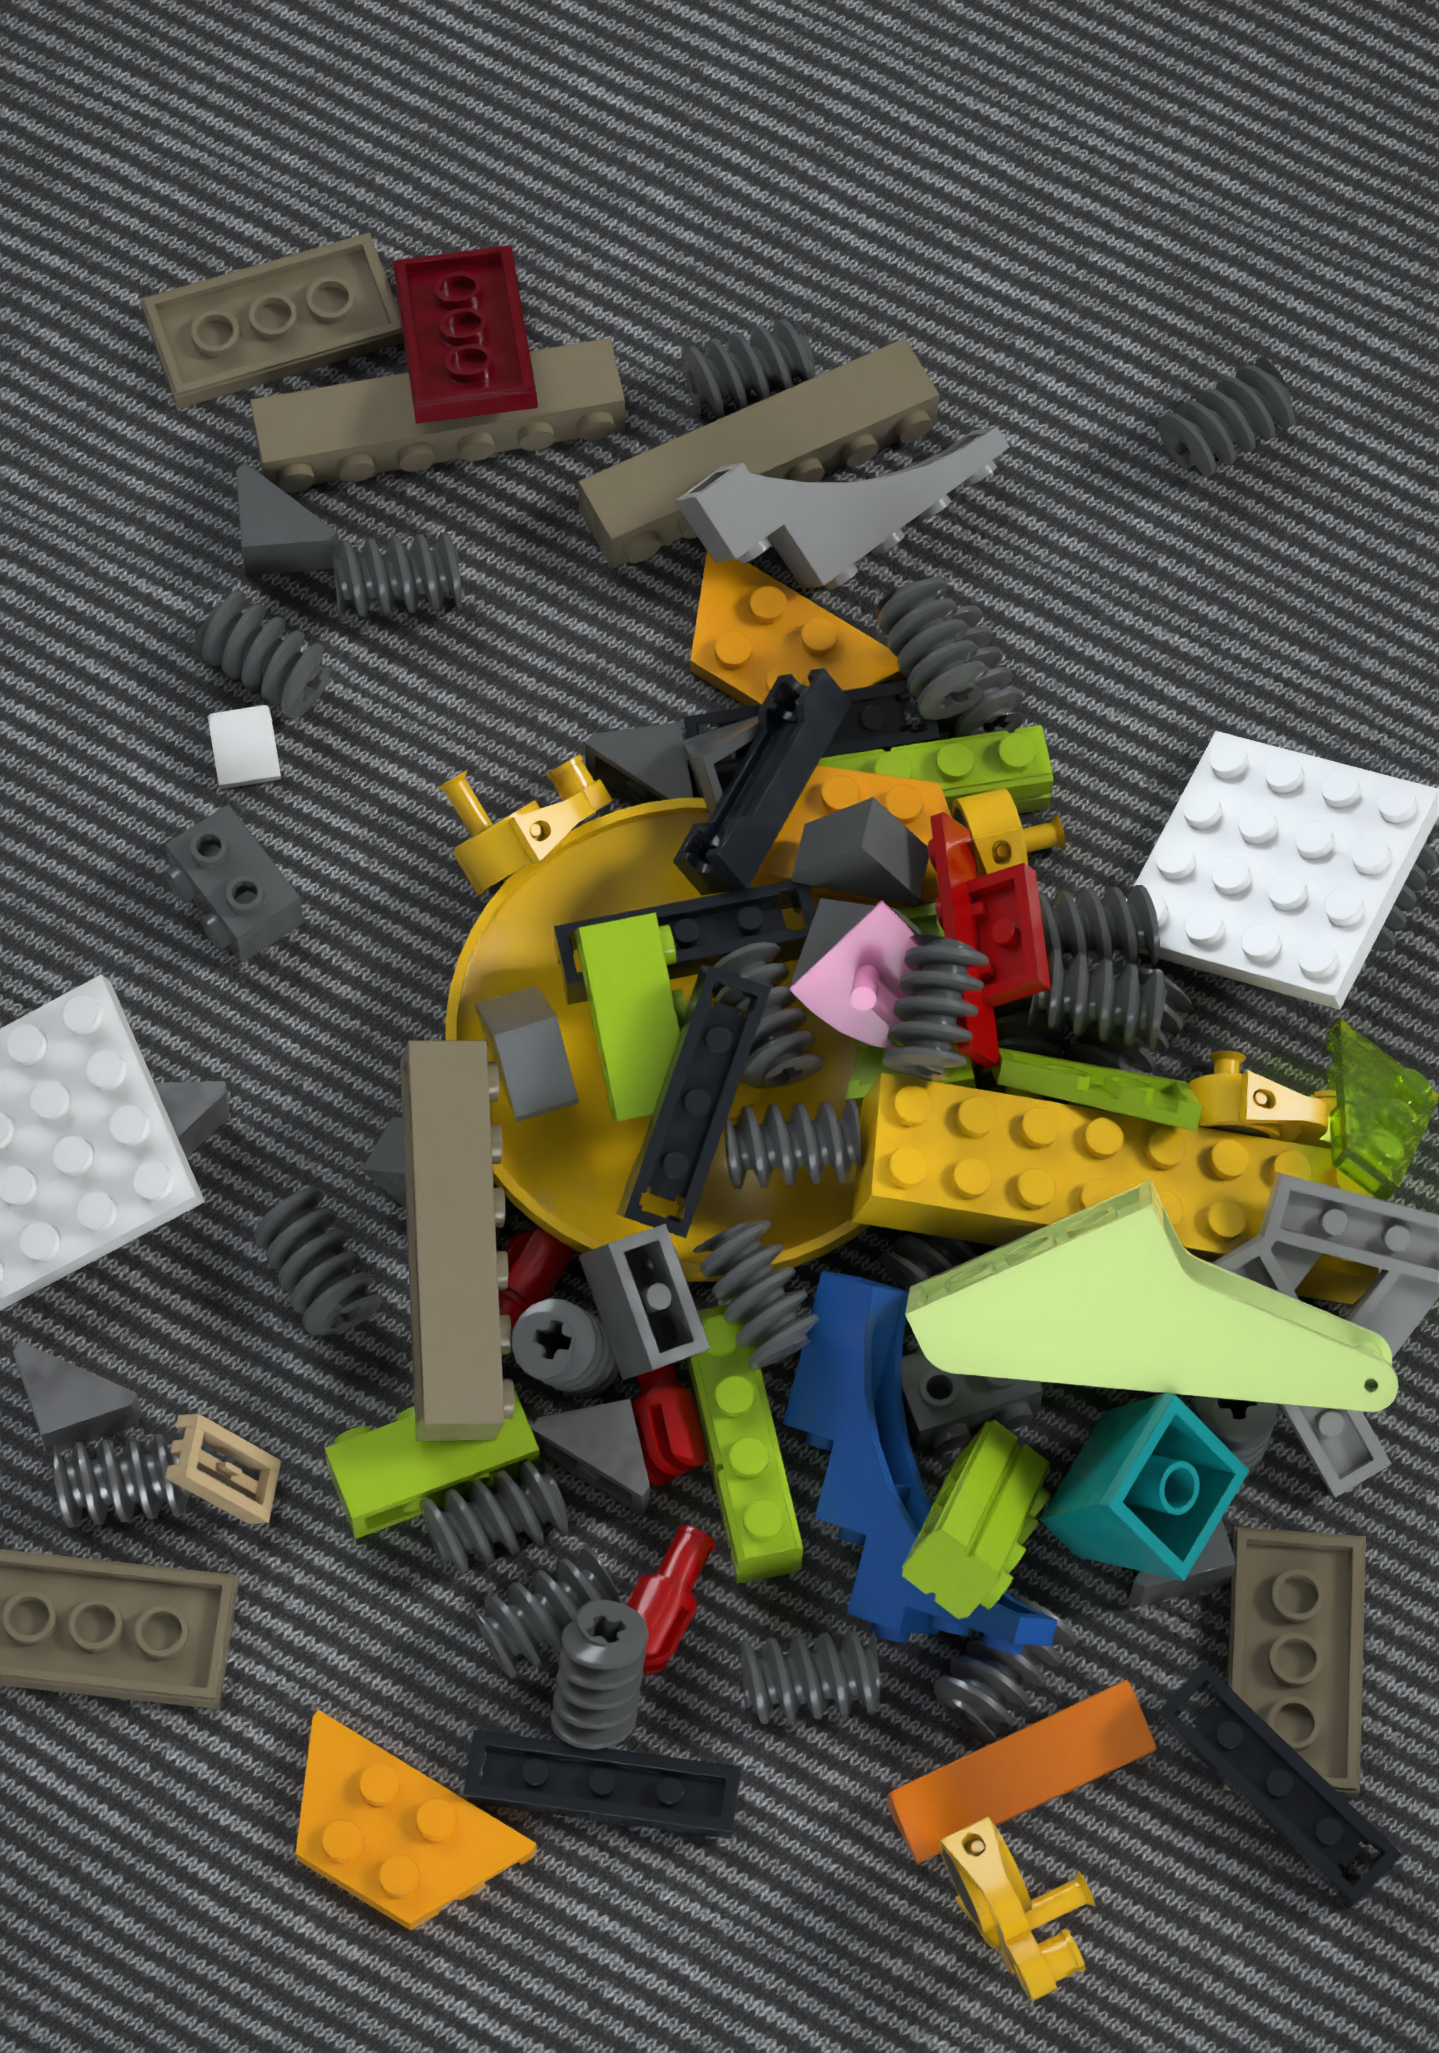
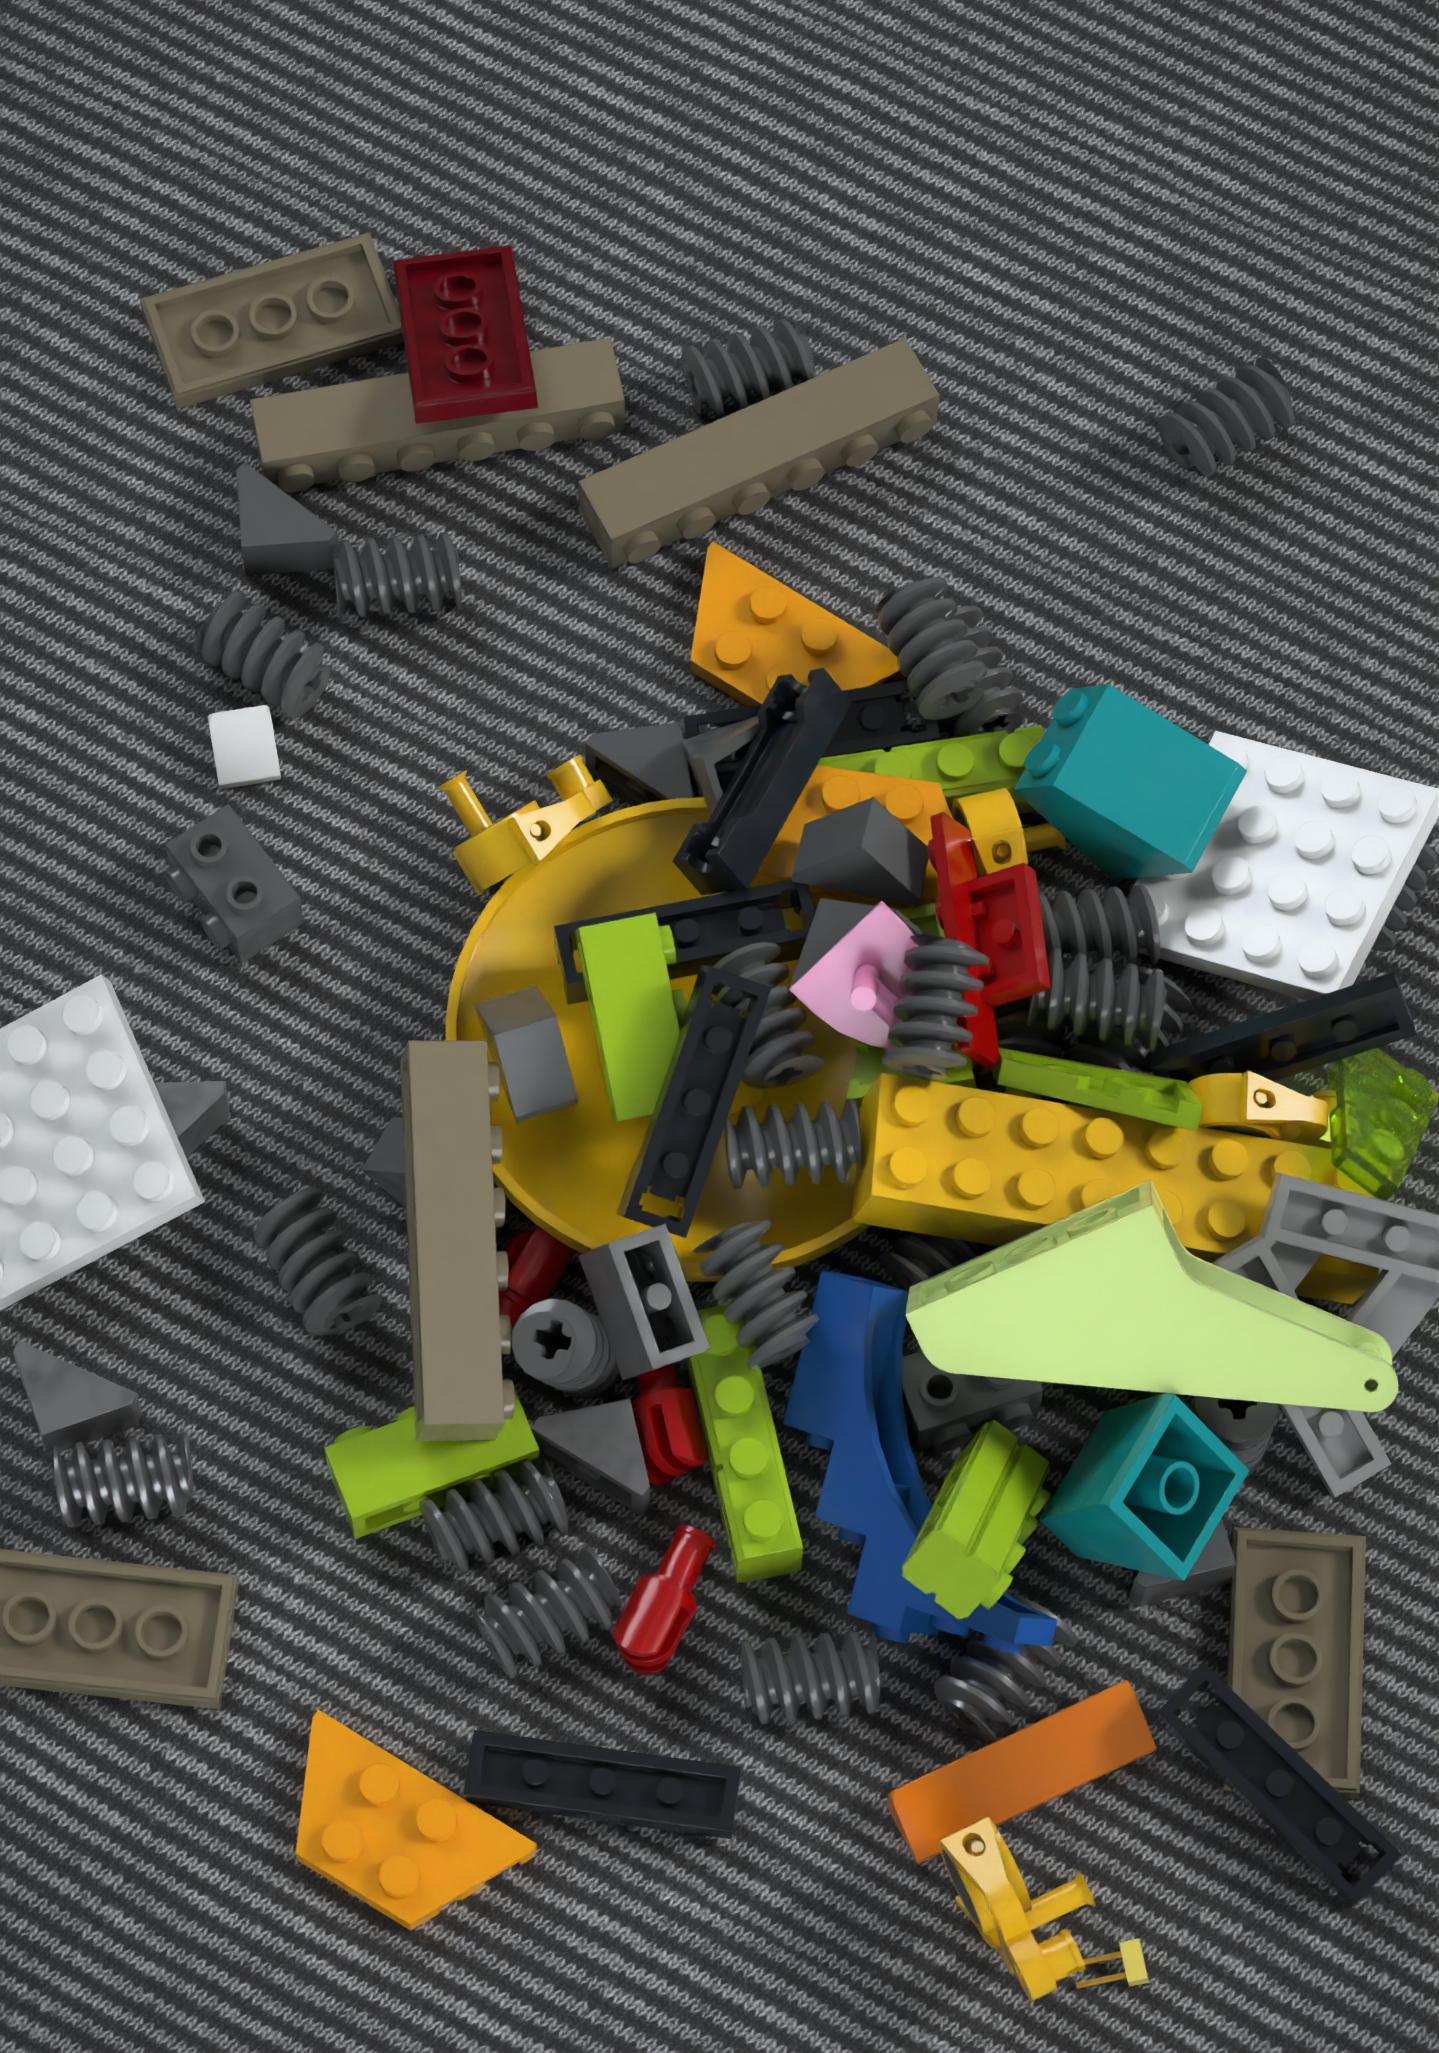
tan tile [165,1414,281,1524] -> none
dark grey piece [550,1600,649,1750] -> none
light grey arch [675,427,1010,590] -> none
none -> teal slope [1014,684,1247,880]
none -> light yellow piece [1076,1938,1149,1989]
none -> black plate [1148,972,1416,1084]

